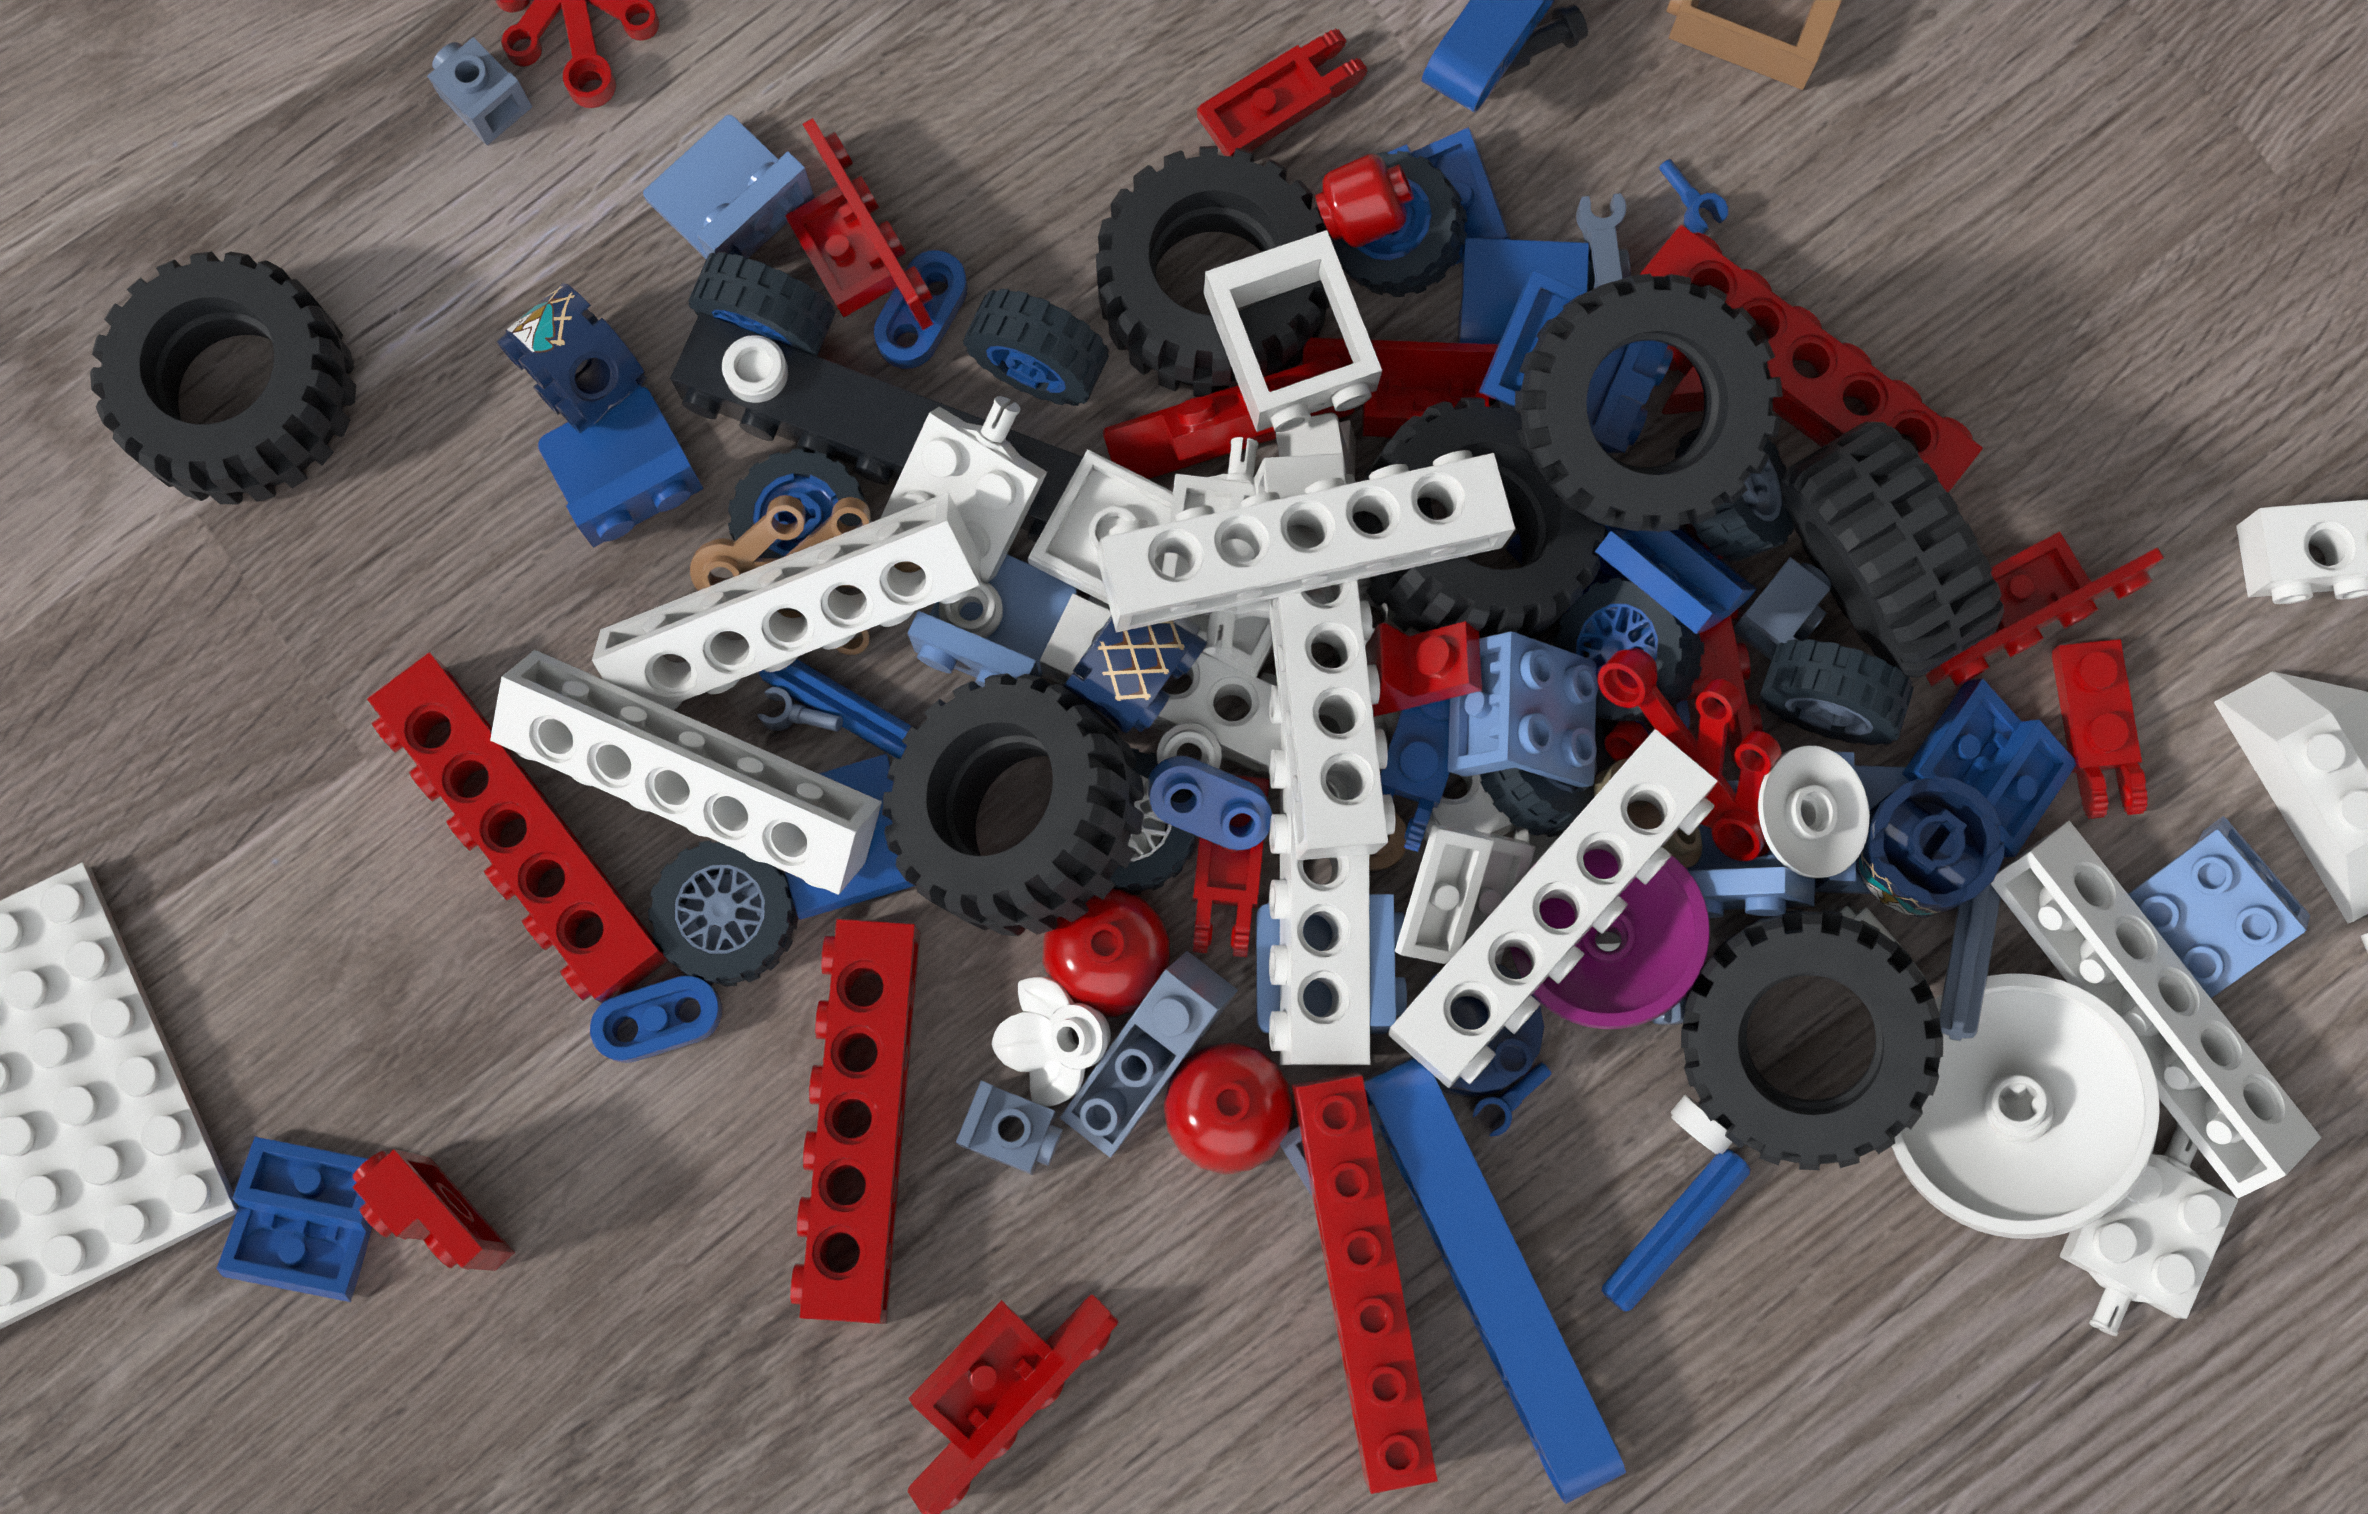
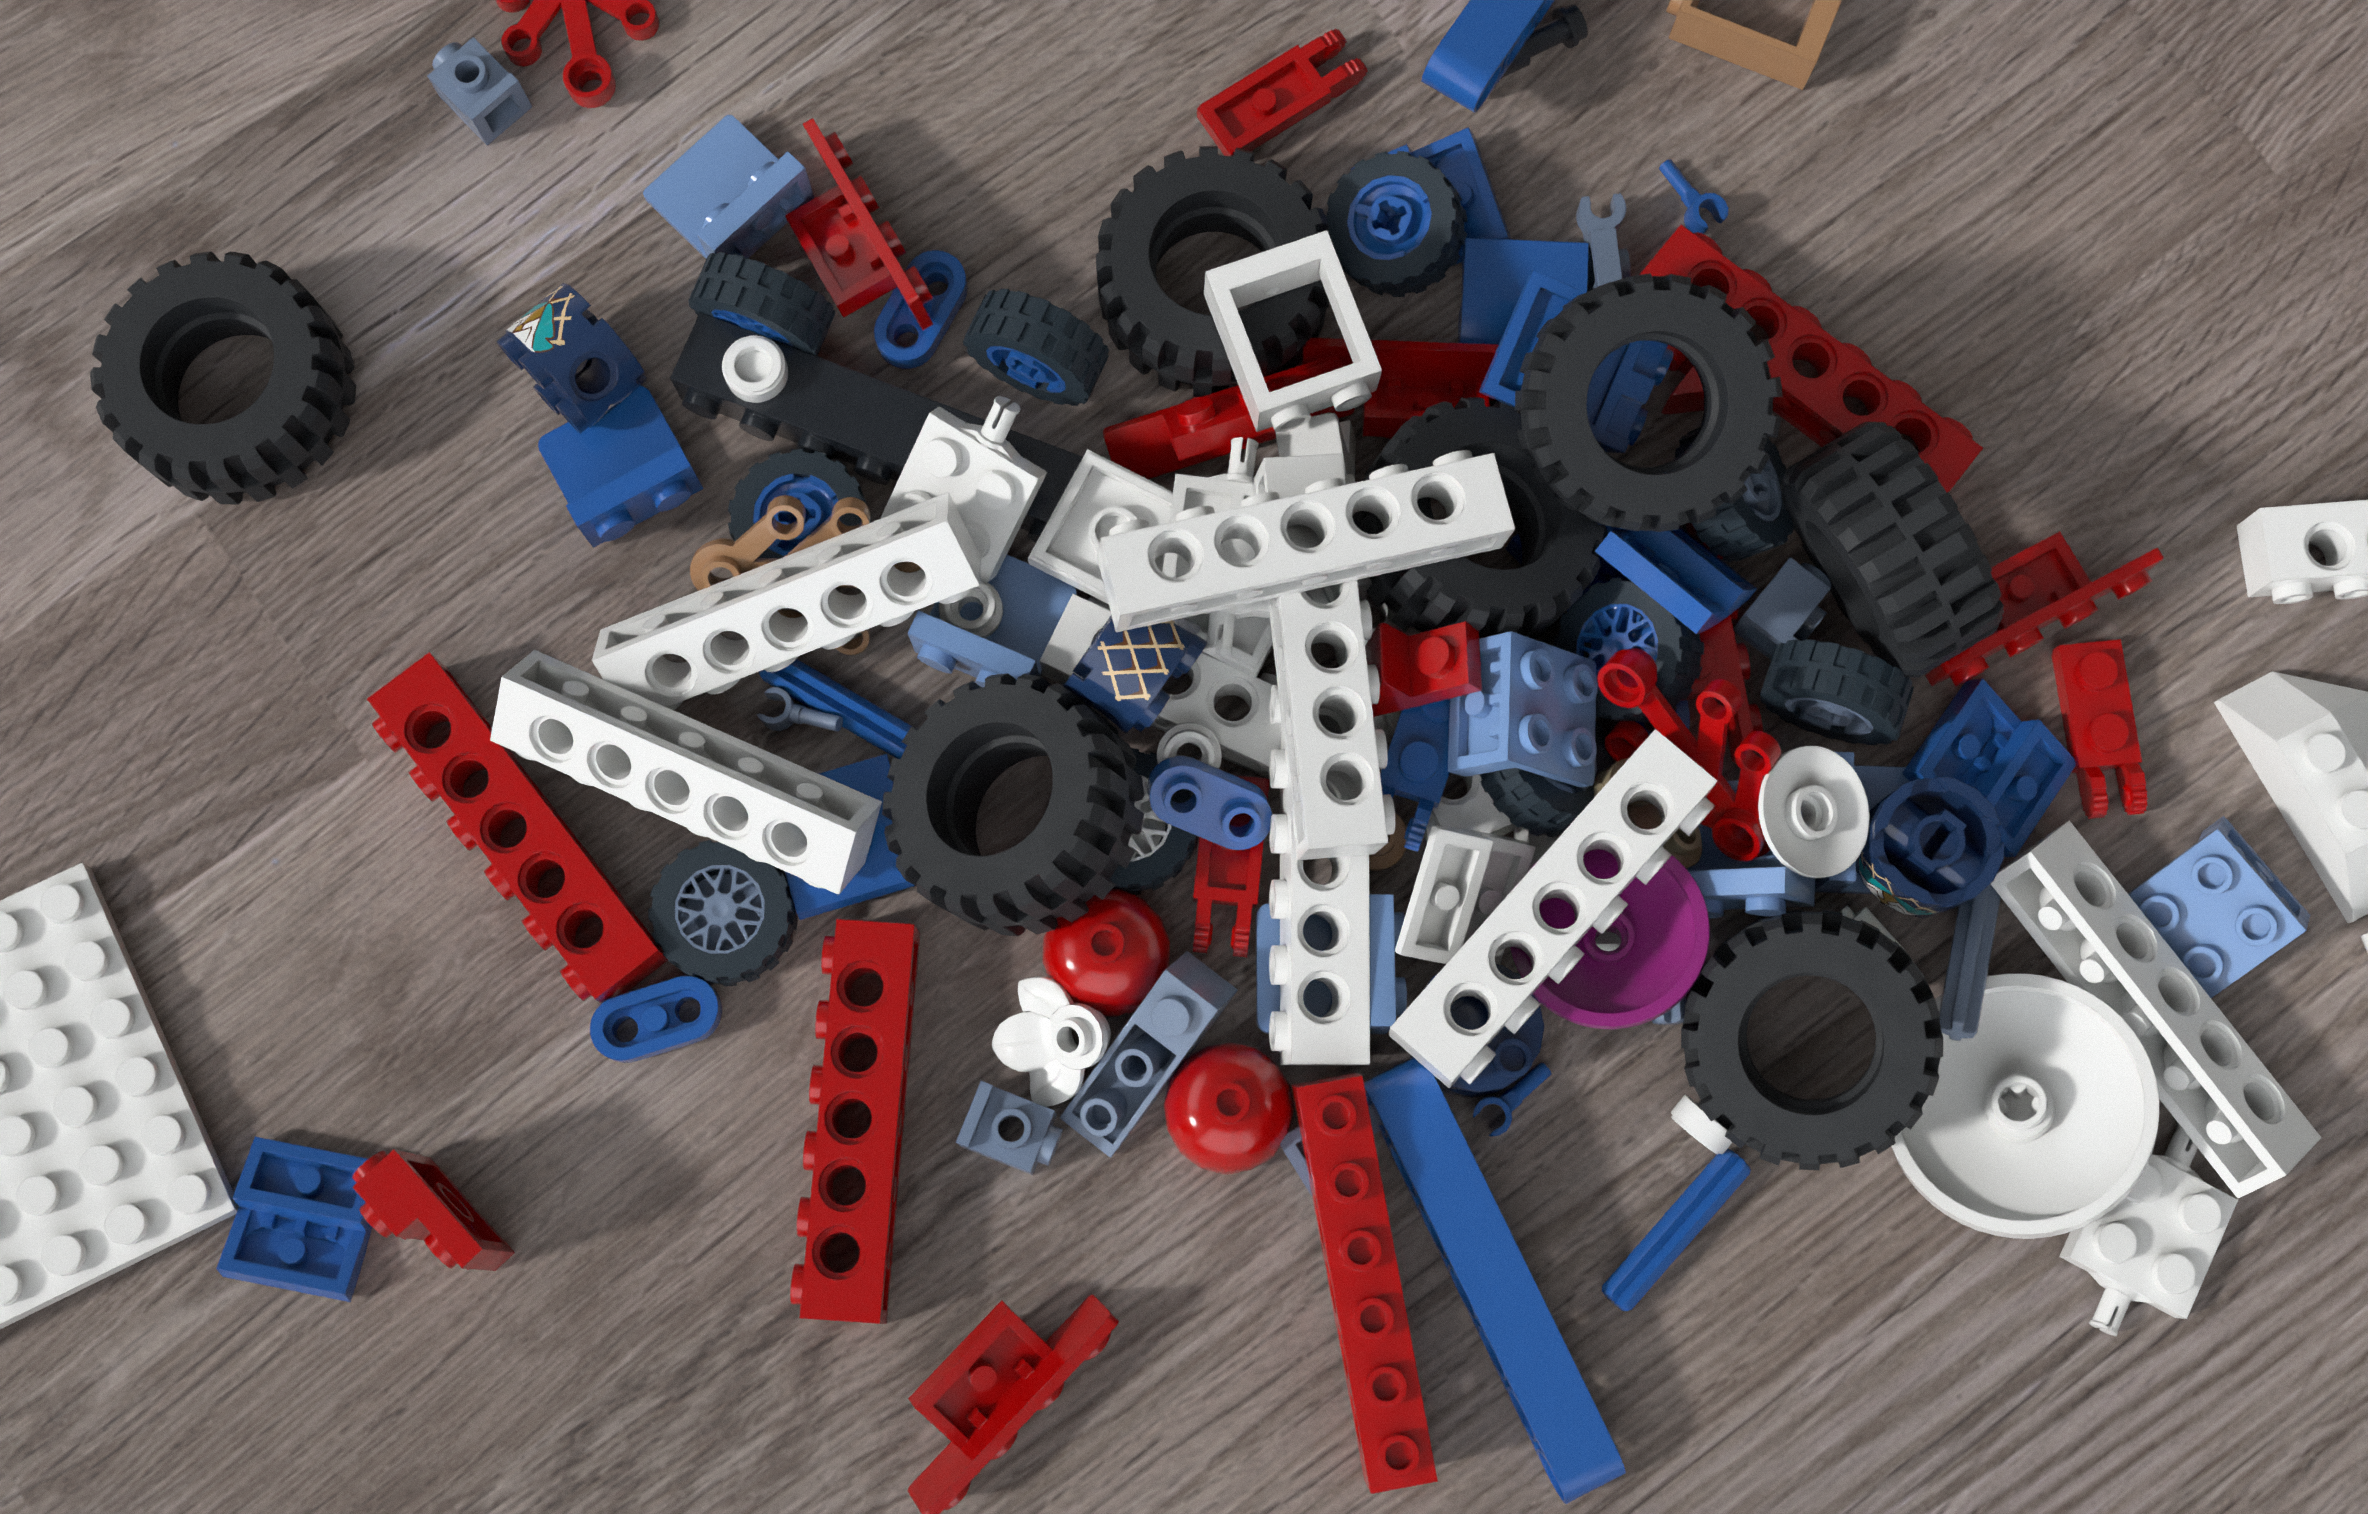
red head [1315,153,1414,248] -> none

